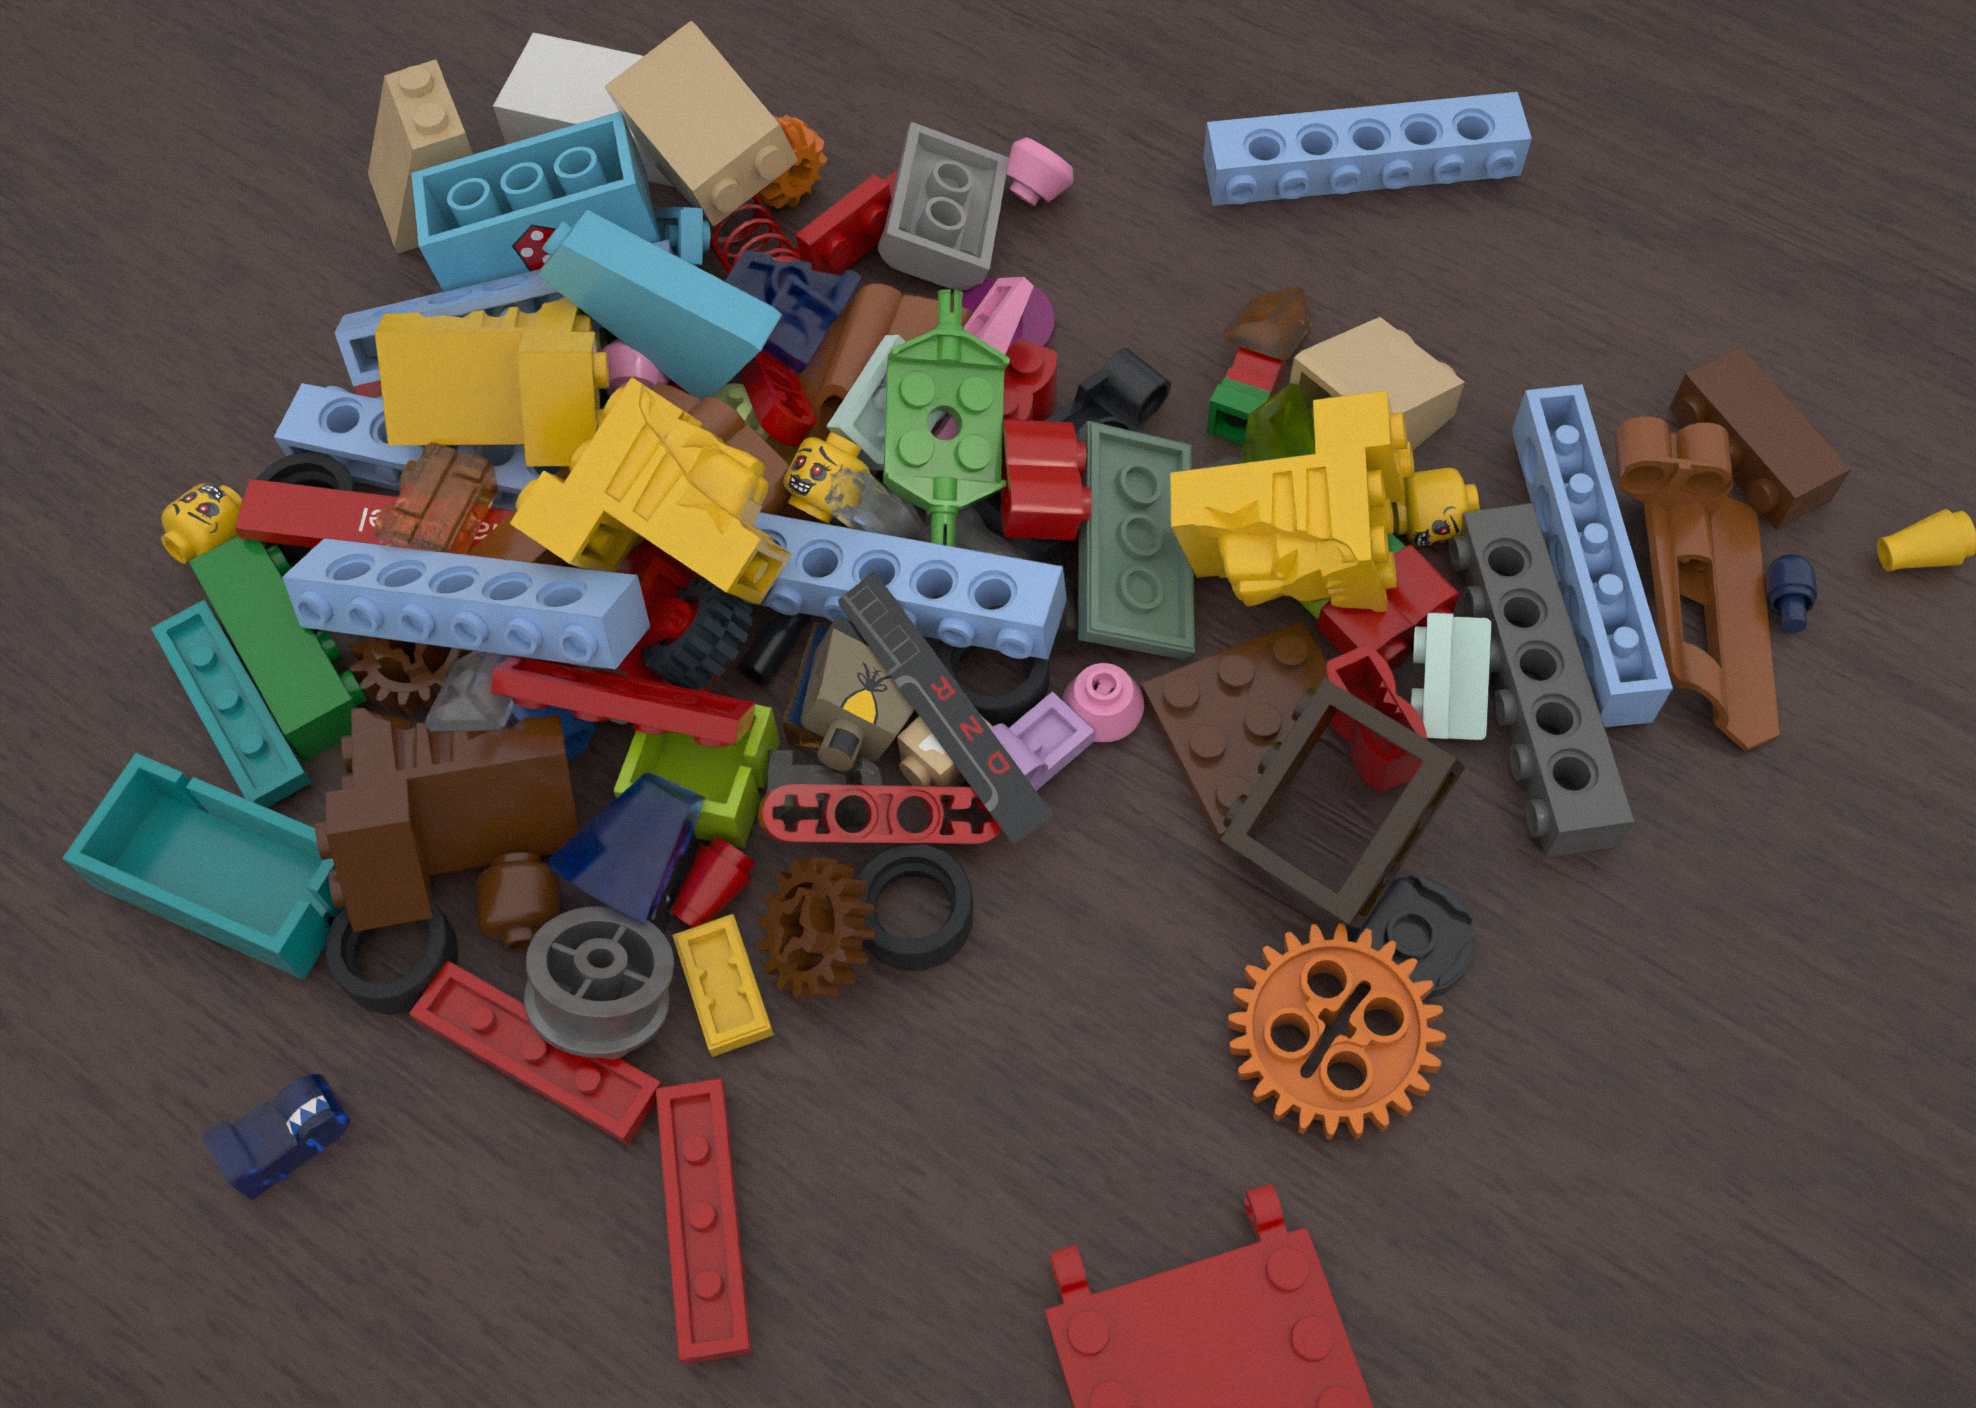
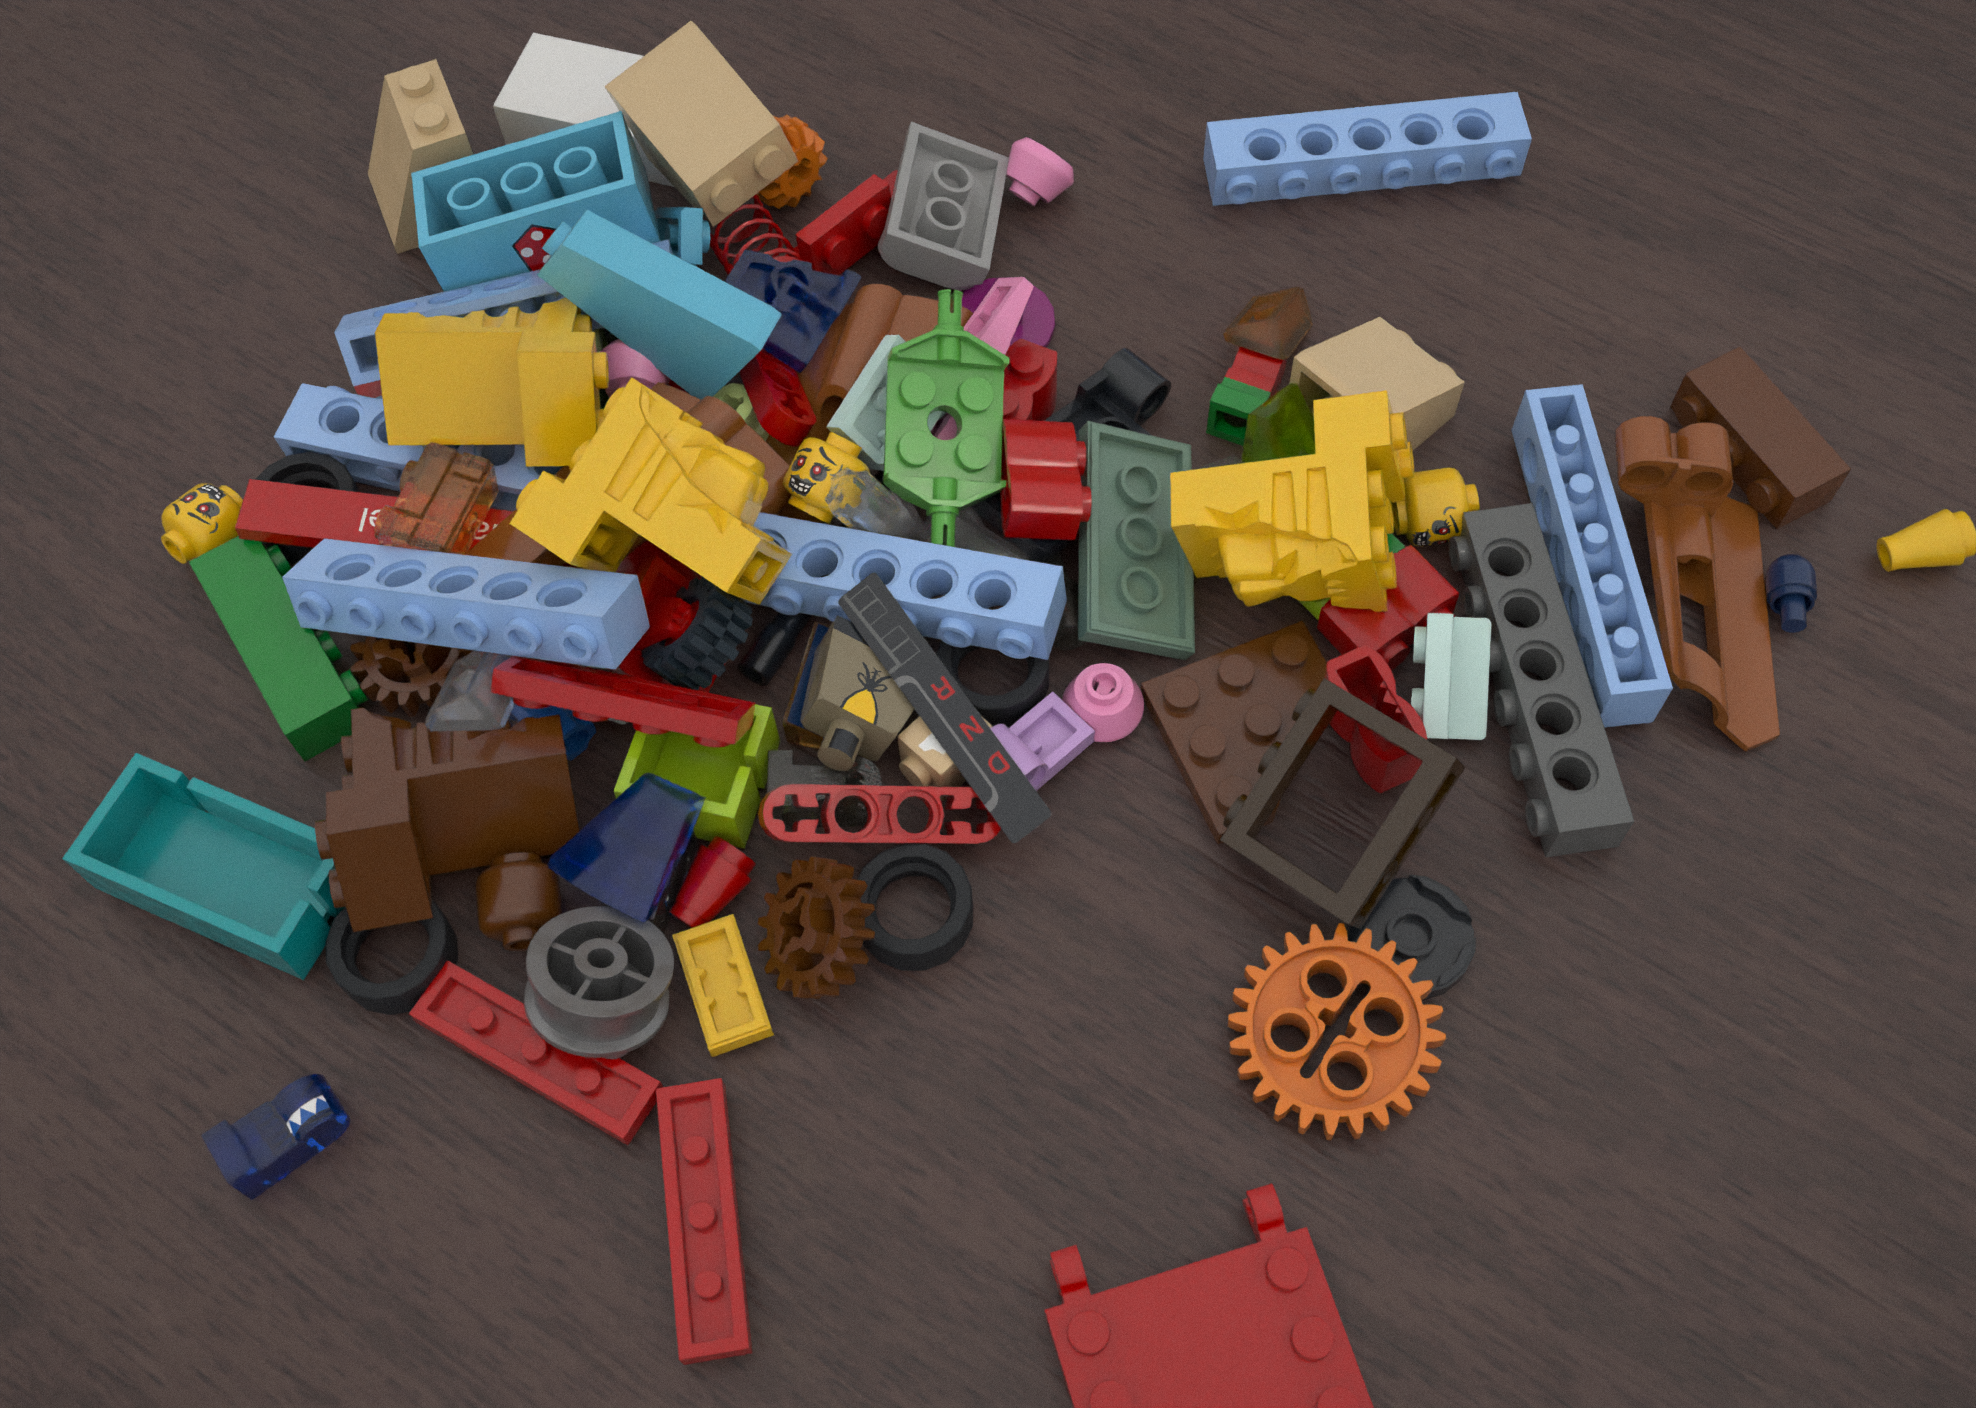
teal plate [151,599,312,808] -> none

